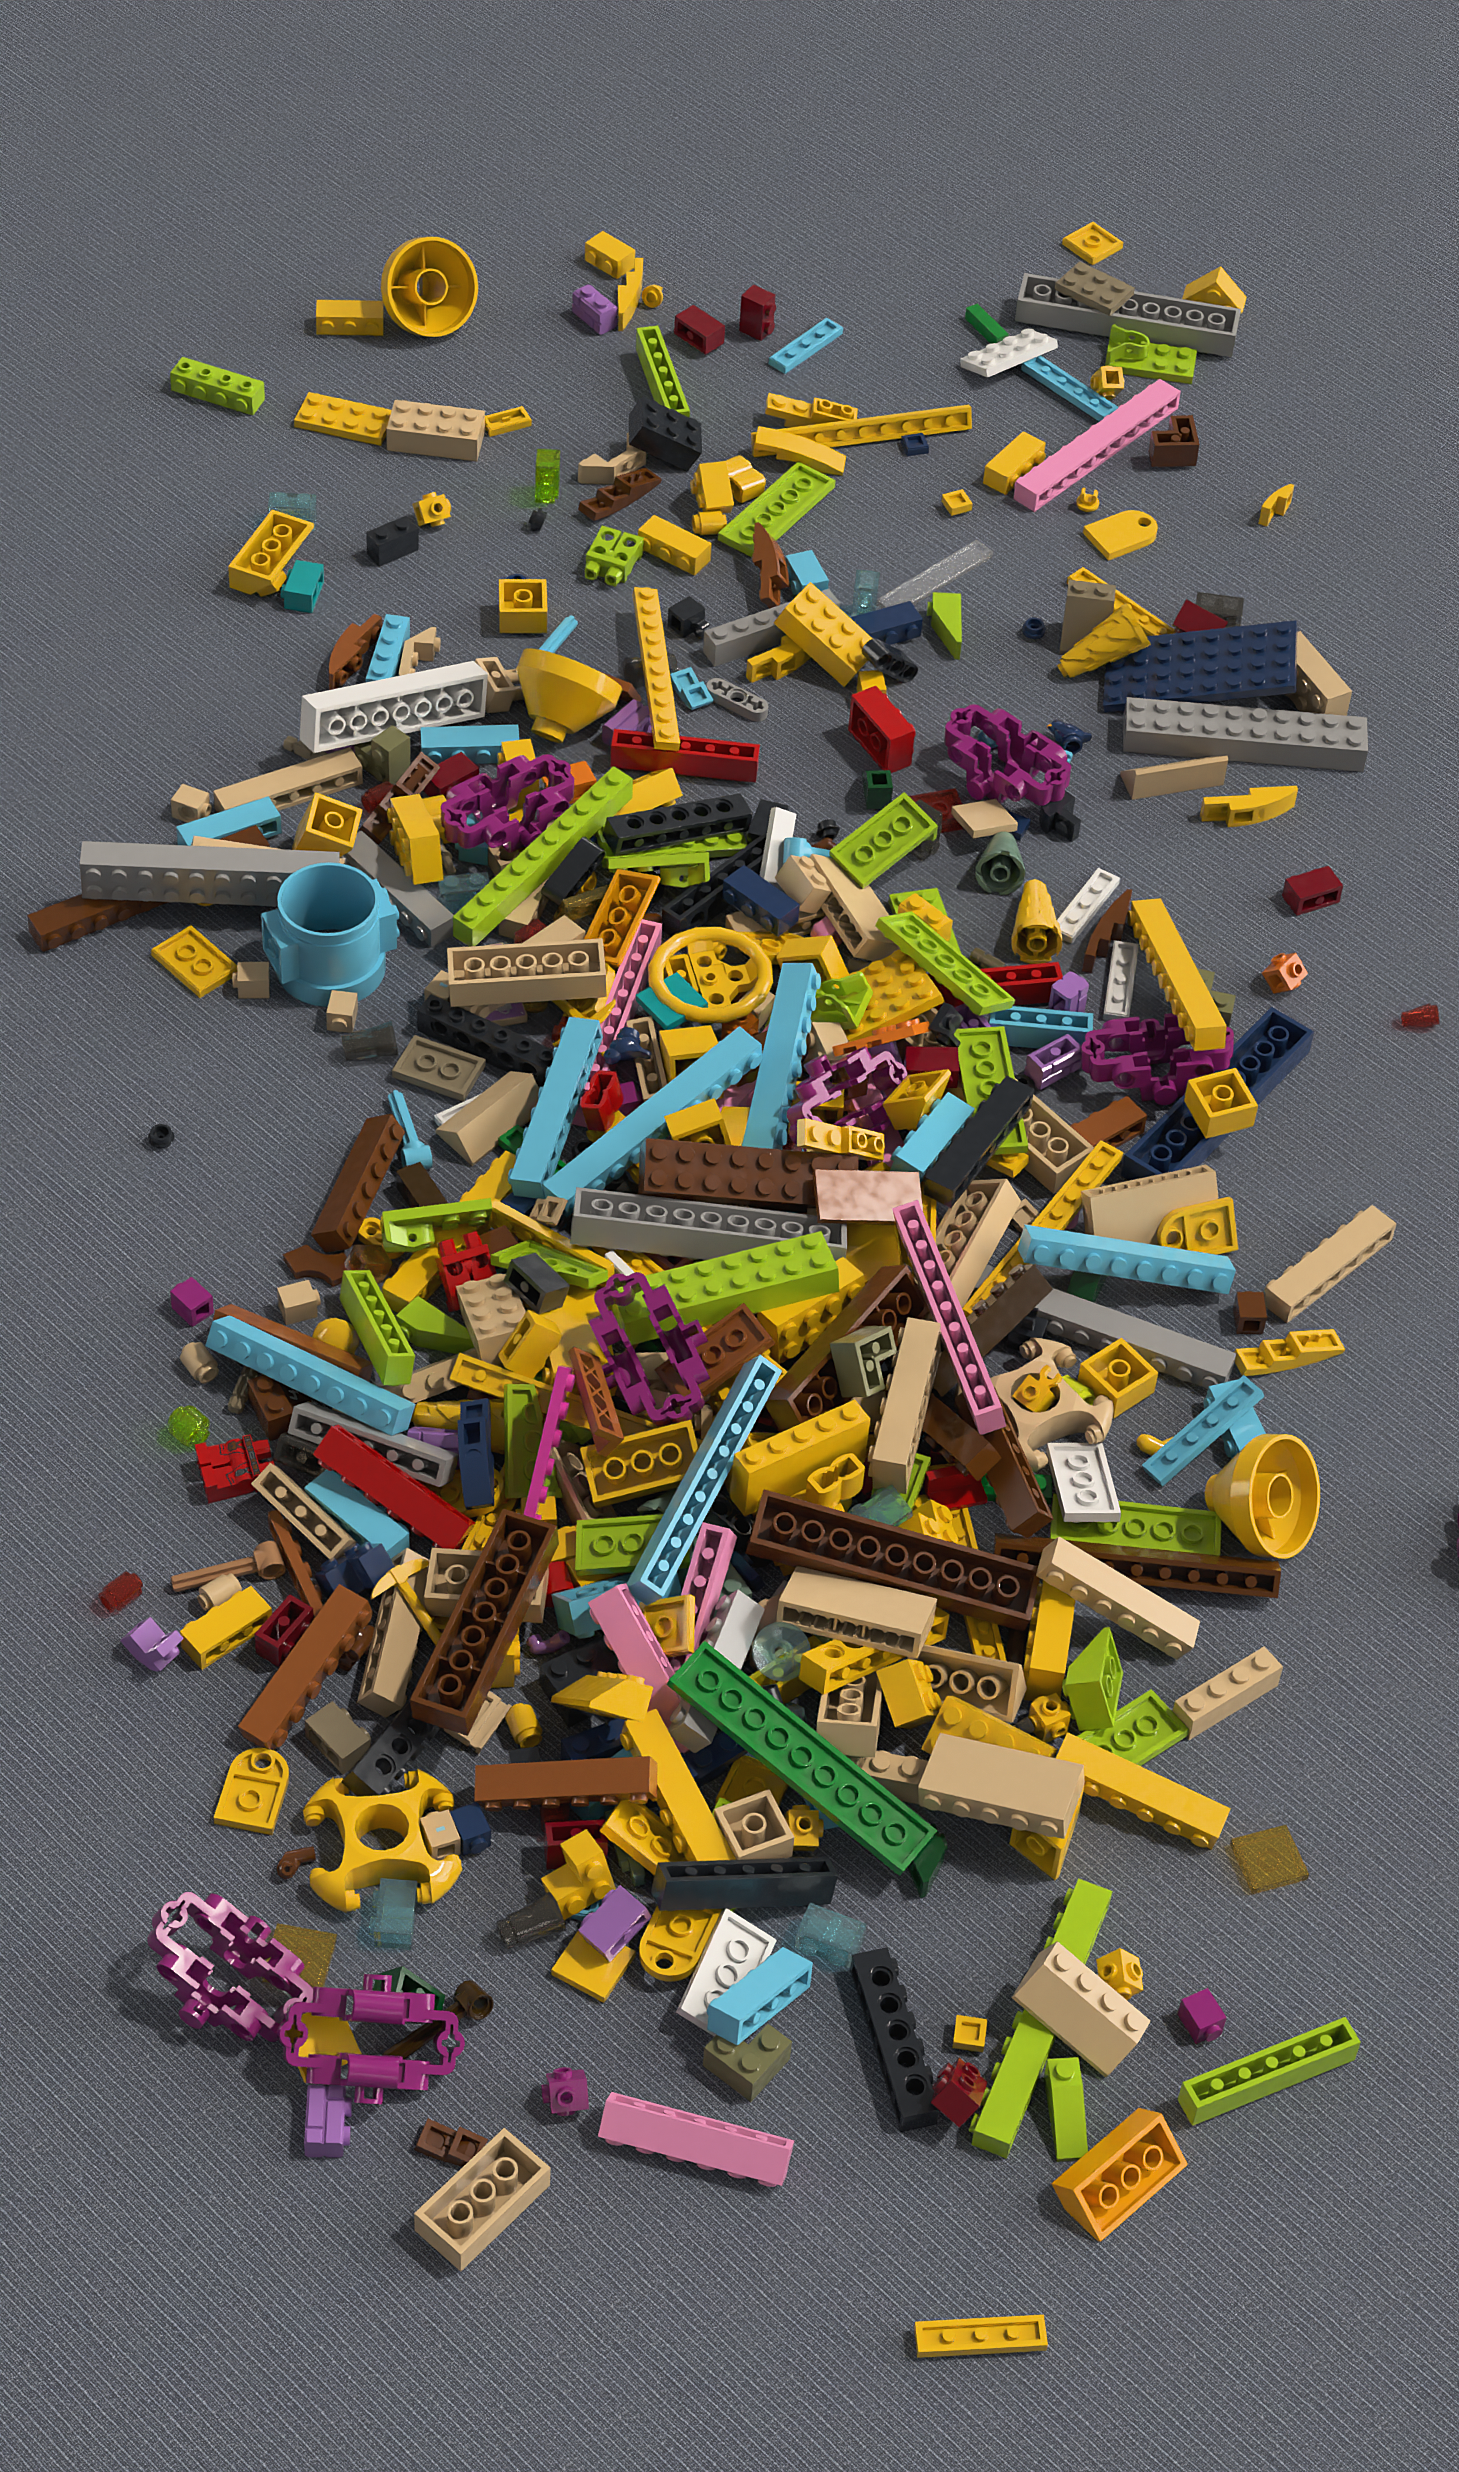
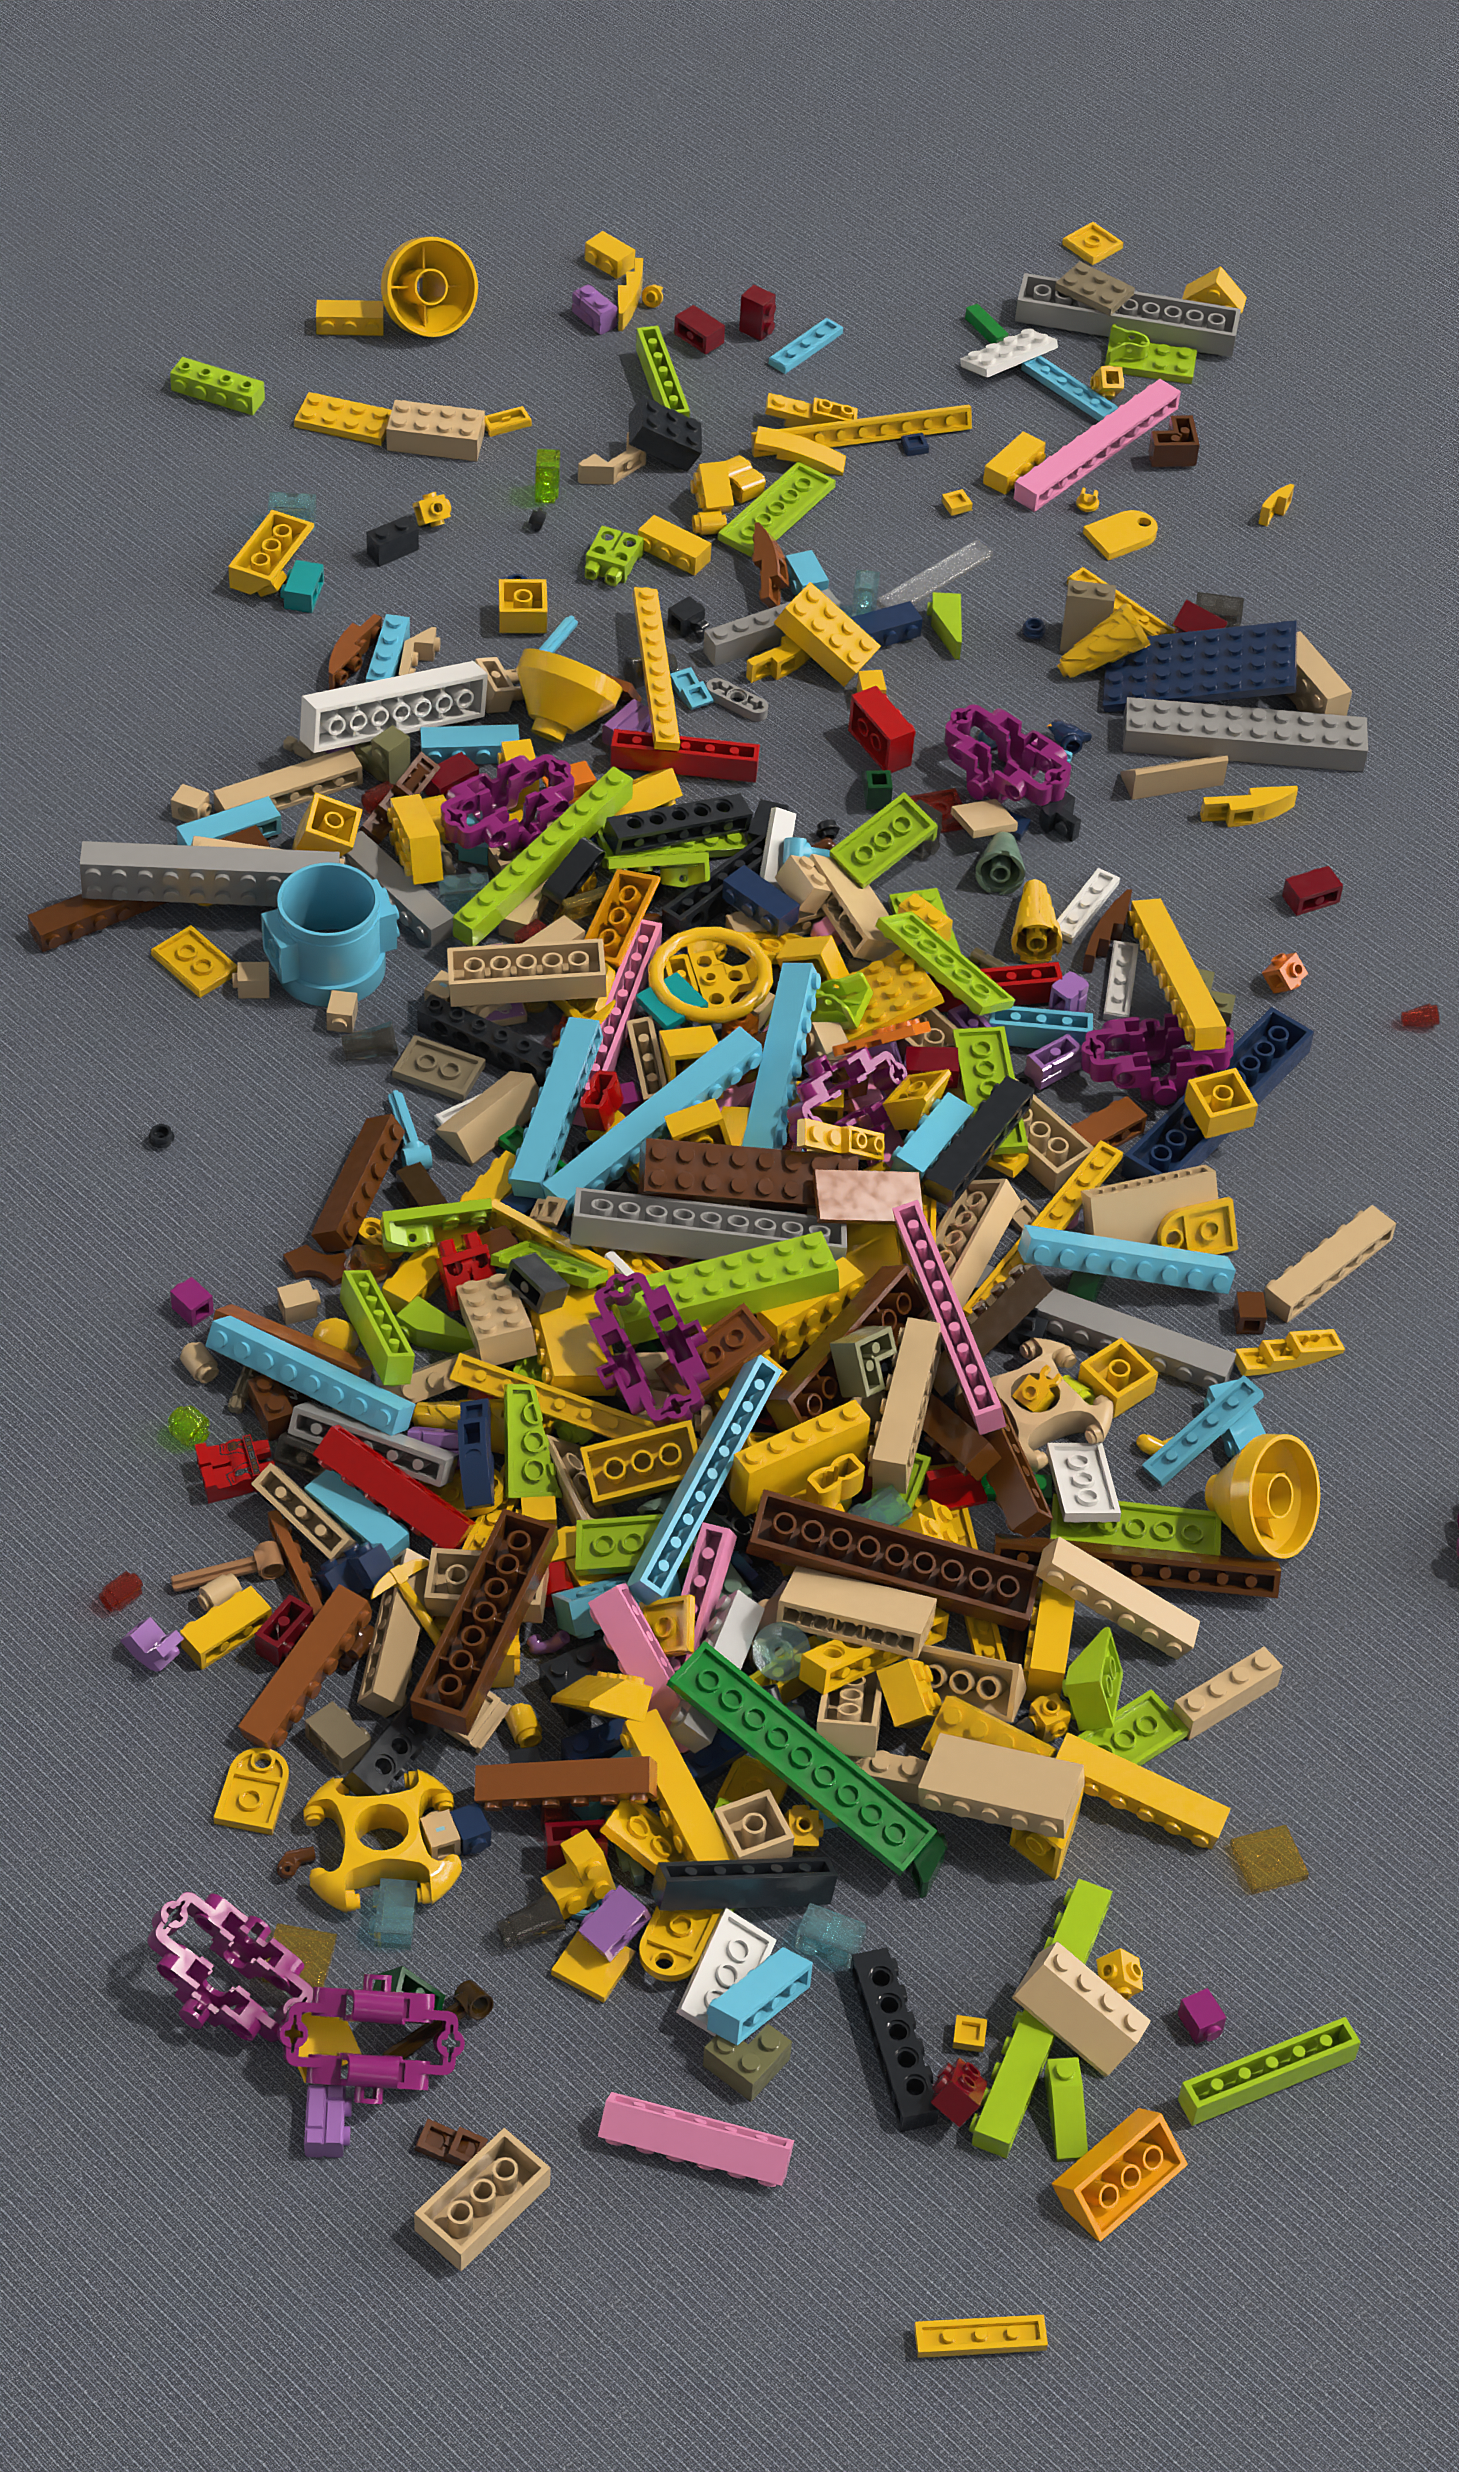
yellow brick [498,1310,563,1379] -> none
dark pink wing [524,1365,576,1520] -> none
magenta brick [541,2067,589,2116] -> none
dark orange fence [568,1346,624,1457] -> none
reddish brown slope [578,468,662,521] -> none
dark blue animal [601,1027,652,1065] -> none
black beam [862,638,918,683] -> none
black bracket [928,1002,963,1047] -> none

